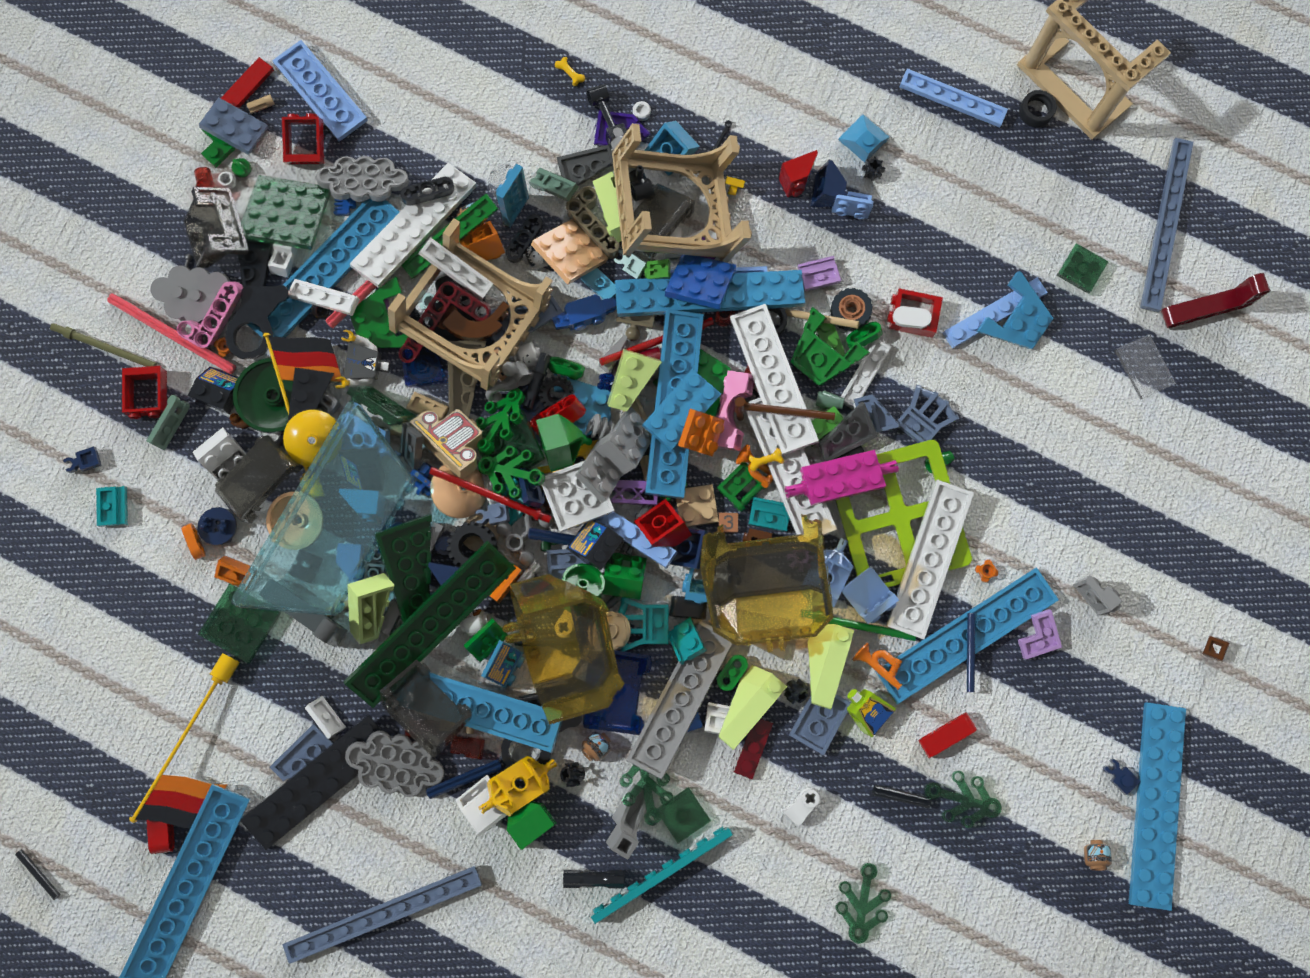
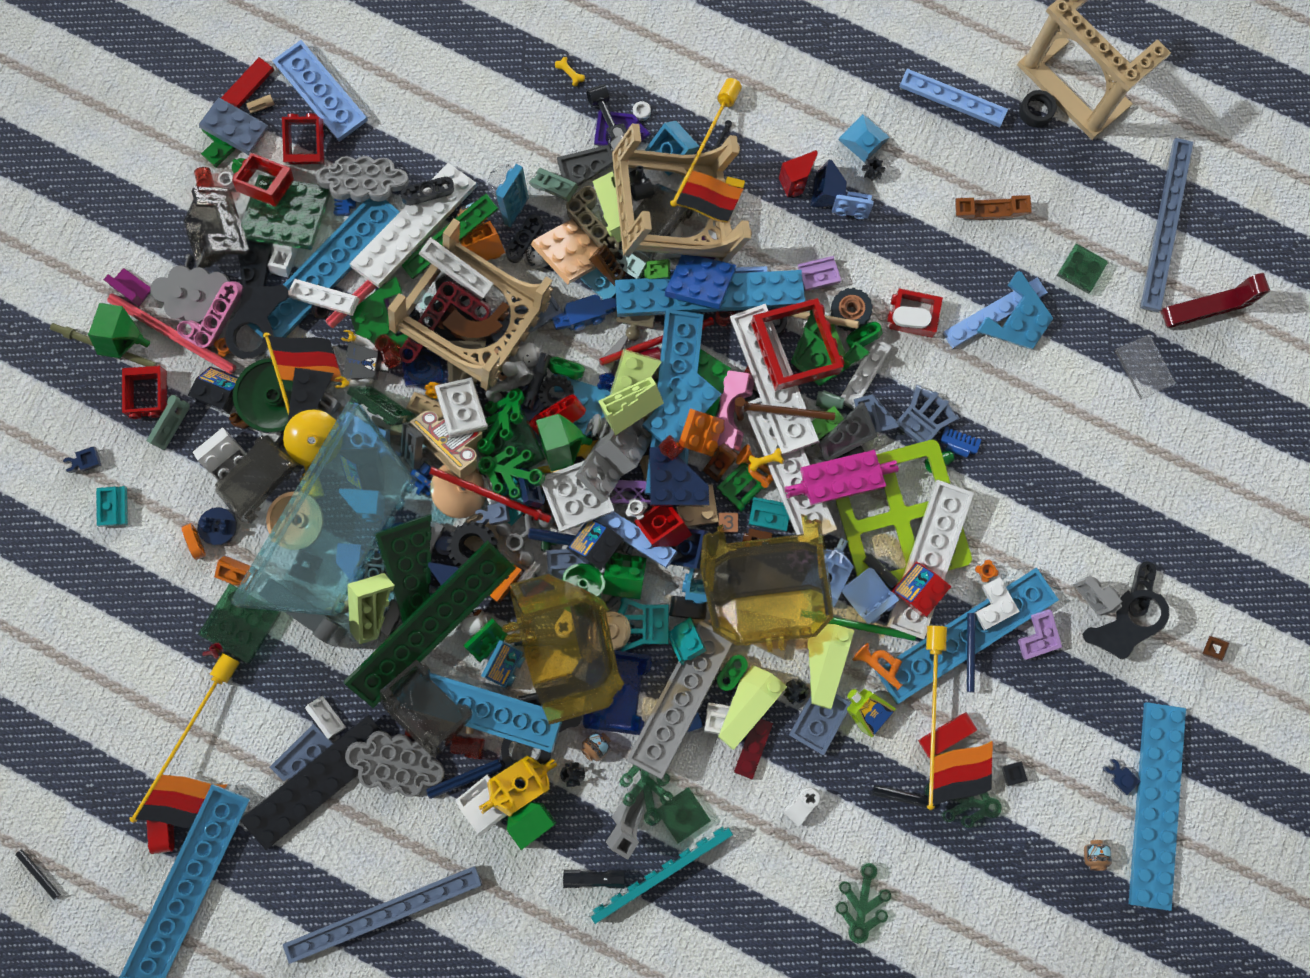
none -> green piece [88,303,150,358]
none -> magenta panel [103,268,151,307]
none -> dark red hand [202,643,224,659]
none -> red window [232,153,294,207]
none -> clear red piece [375,334,401,368]
none -> light orange plate [424,382,440,399]
none -> white tile [435,377,487,438]
none -> reddish brown slope [589,244,626,286]
none -> yellowish green wedge [598,377,664,435]
none -> white plate [626,499,648,520]
none -> dark blue plate [649,447,709,507]
none -> clear red piece [658,435,684,461]
none -> flag [670,78,743,222]
none -> reddish brown slope [703,443,738,482]
none -> red window [751,298,844,391]
none -> black piece [863,553,899,589]
none -> slope [891,562,952,617]
none -> flag [926,626,993,810]
none -> blue piece [940,426,981,458]
none -> dark orange slope [955,195,1032,220]
none -> white plate [975,577,1020,630]
none -> black plate [1001,761,1028,786]
none -> black animal [1082,590,1169,660]
none -> black beam [1128,561,1156,617]

